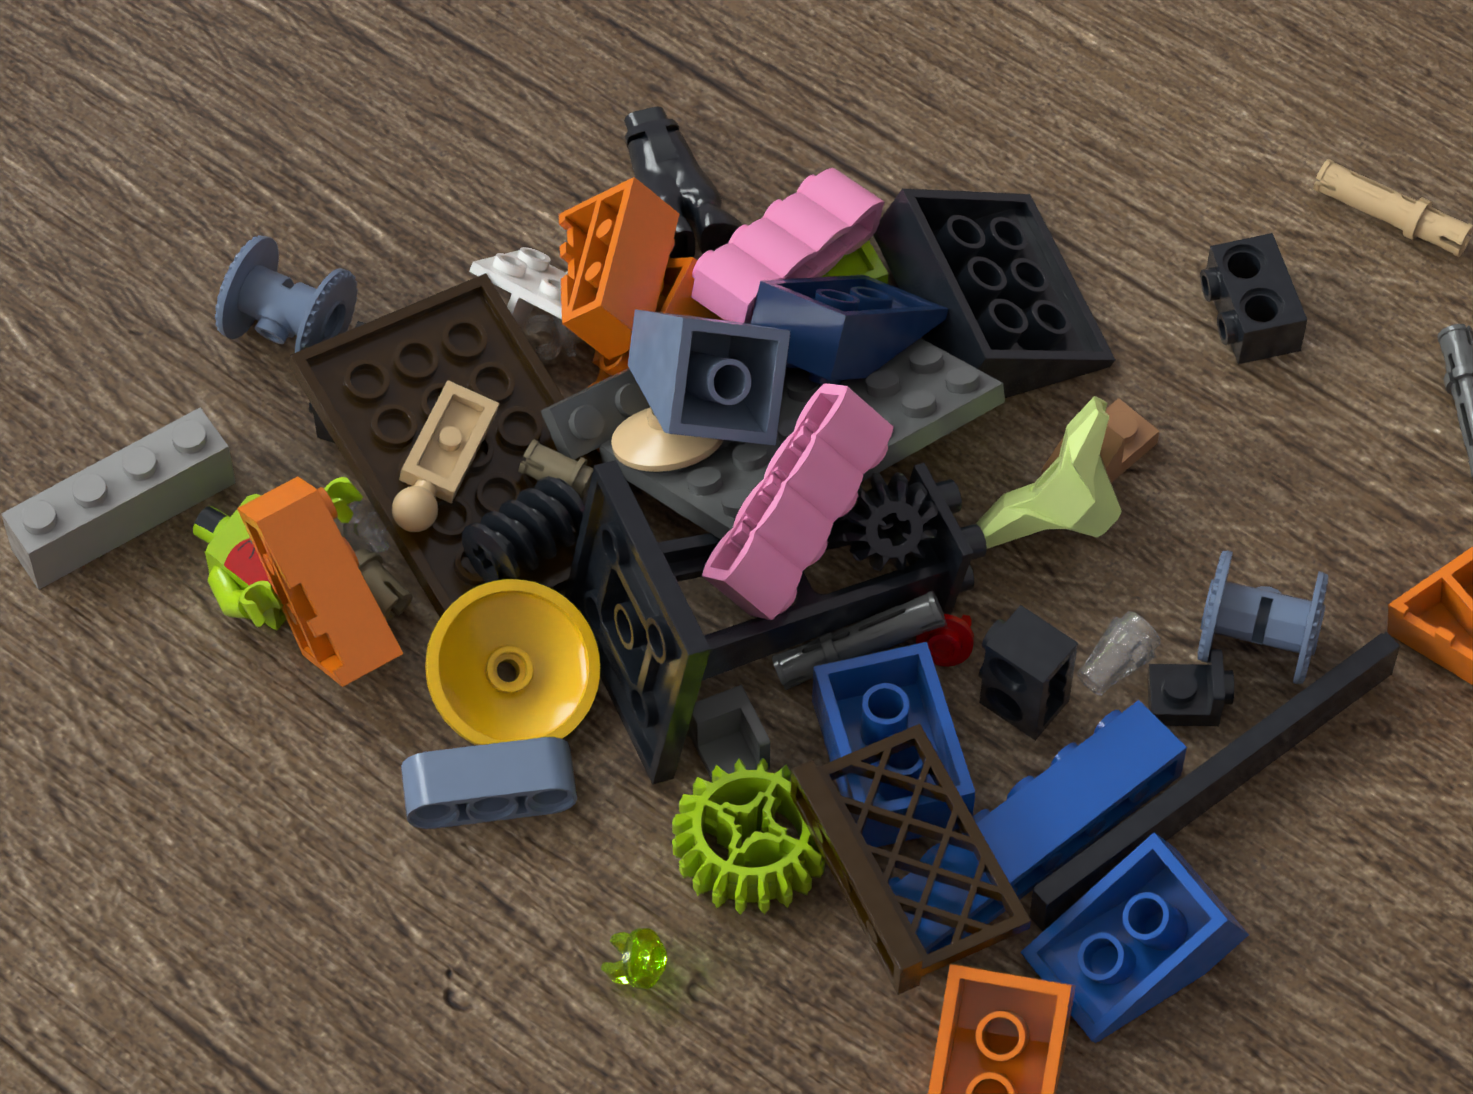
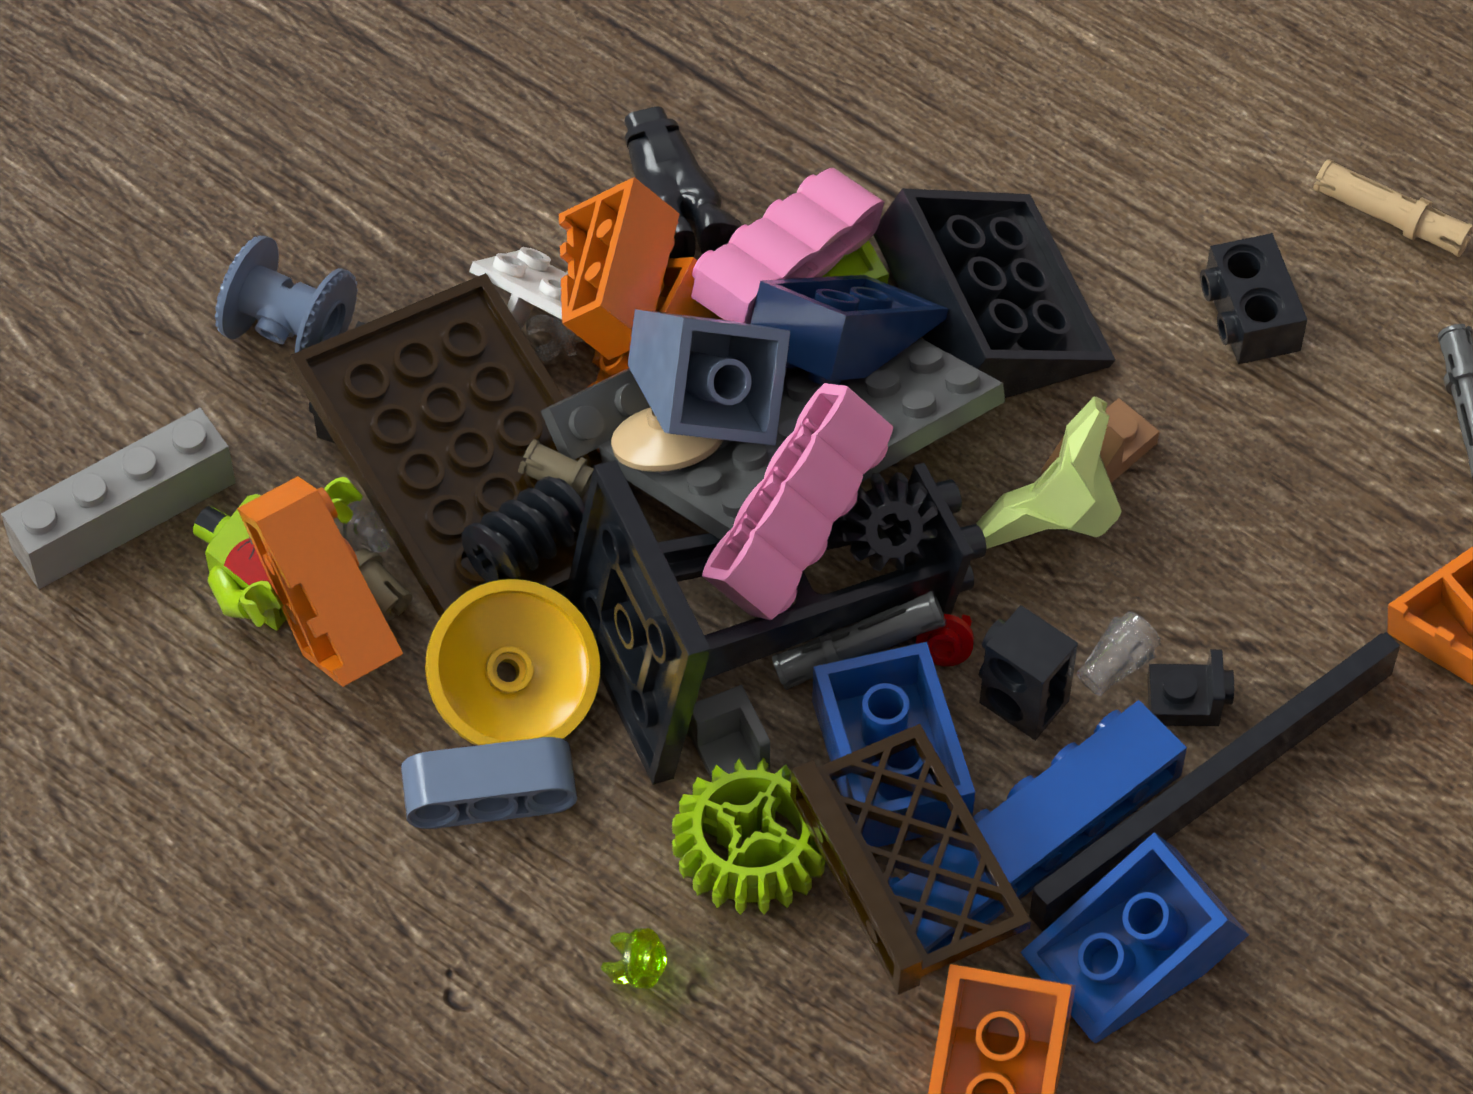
tan plate [392,380,499,532] -> none
sand blue hose [1198,550,1328,684] -> none

